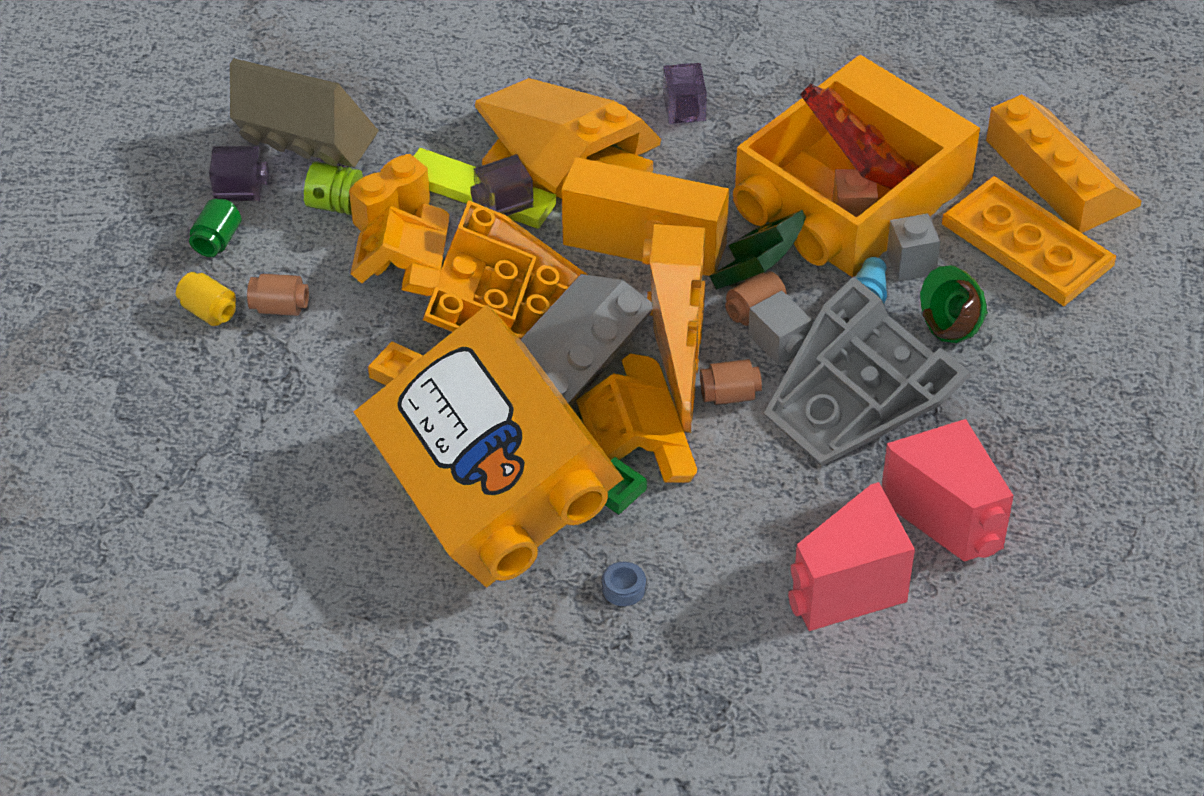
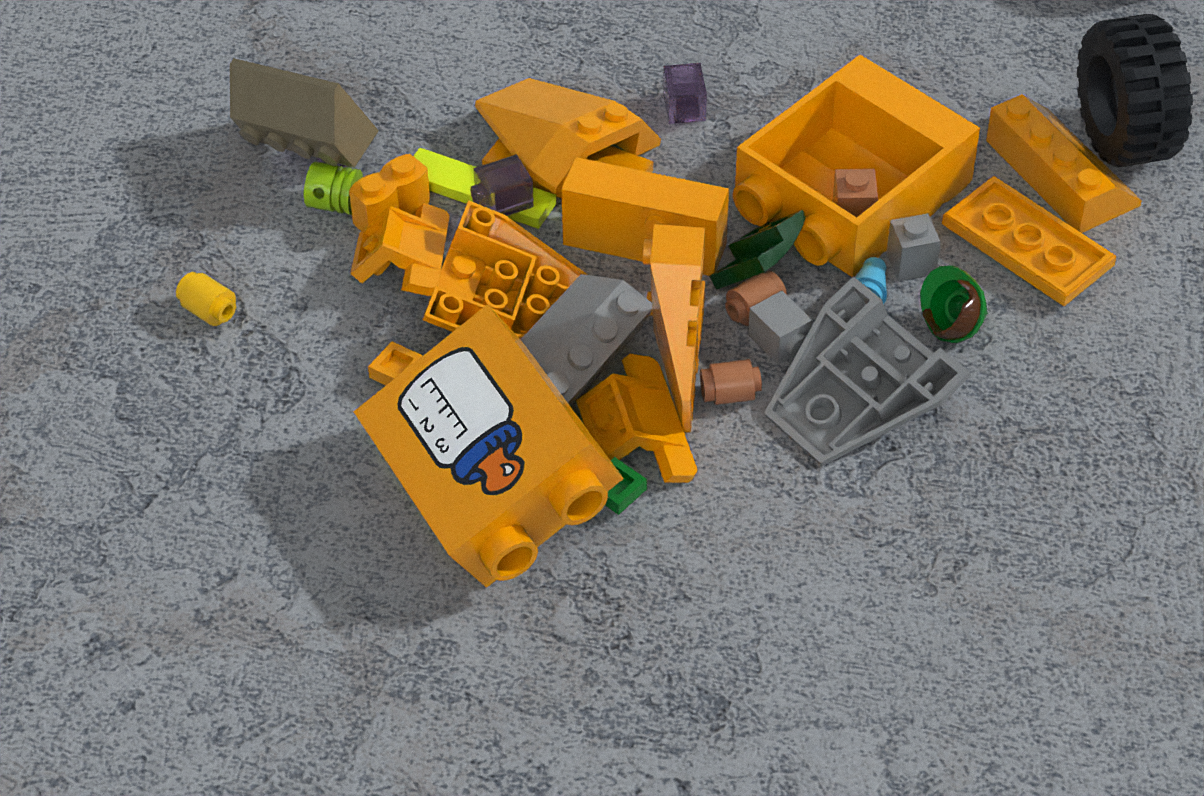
green brick [189,199,242,257] -> none
clear purple brick [209,146,269,201] -> none
nougat brick [247,274,309,316] -> none
sand blue tile [602,561,646,606] -> none
coral slope [788,482,915,631] -> none
clear red plate [800,83,919,190] -> none
coral slope [881,419,1014,562] -> none
none -> black tyre [1077,14,1193,167]

